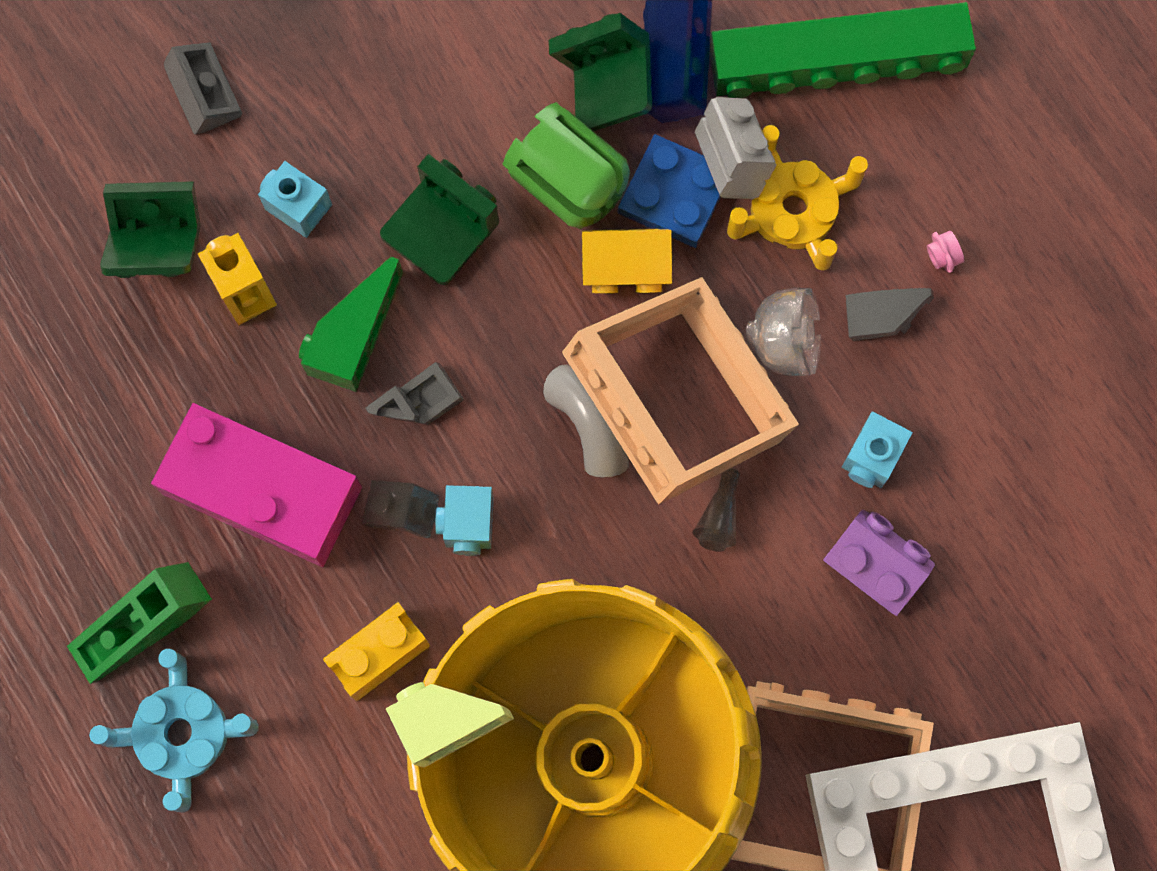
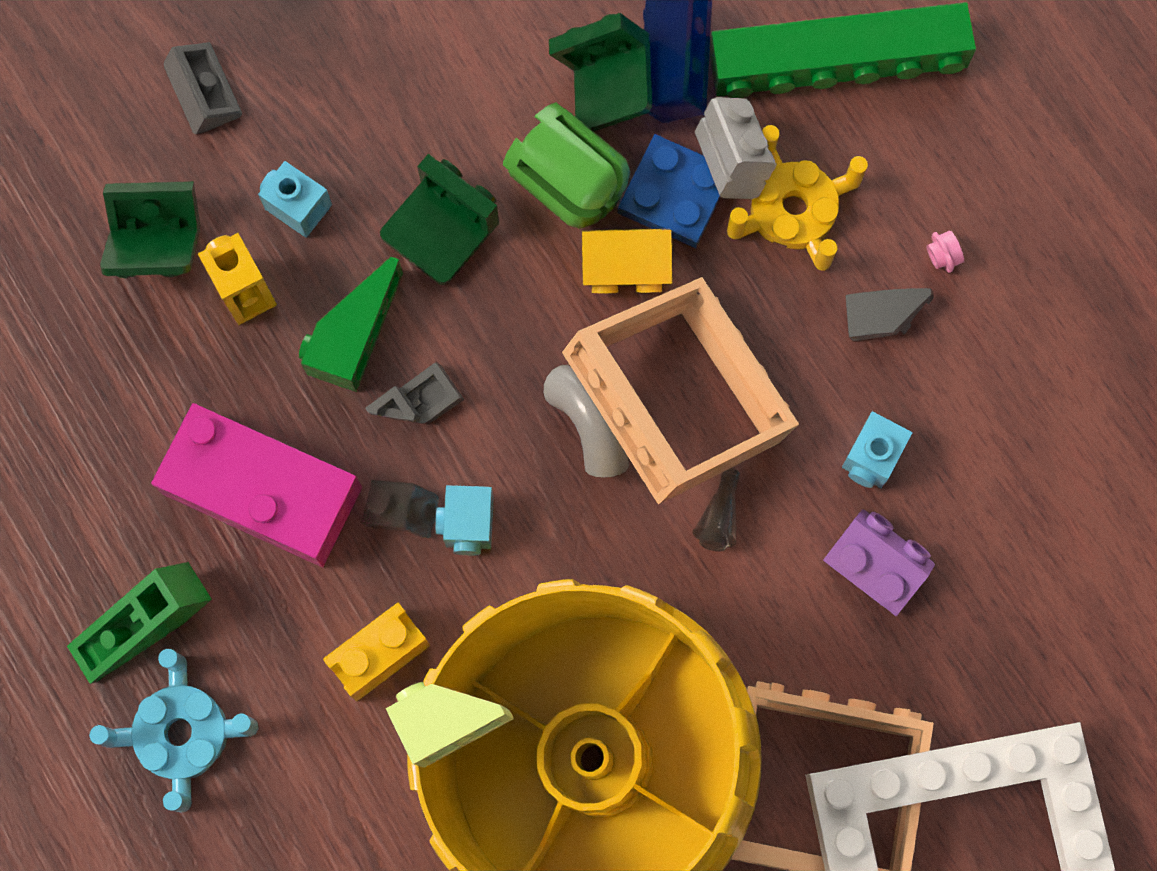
clear cylinder [746,287,821,377] -> none

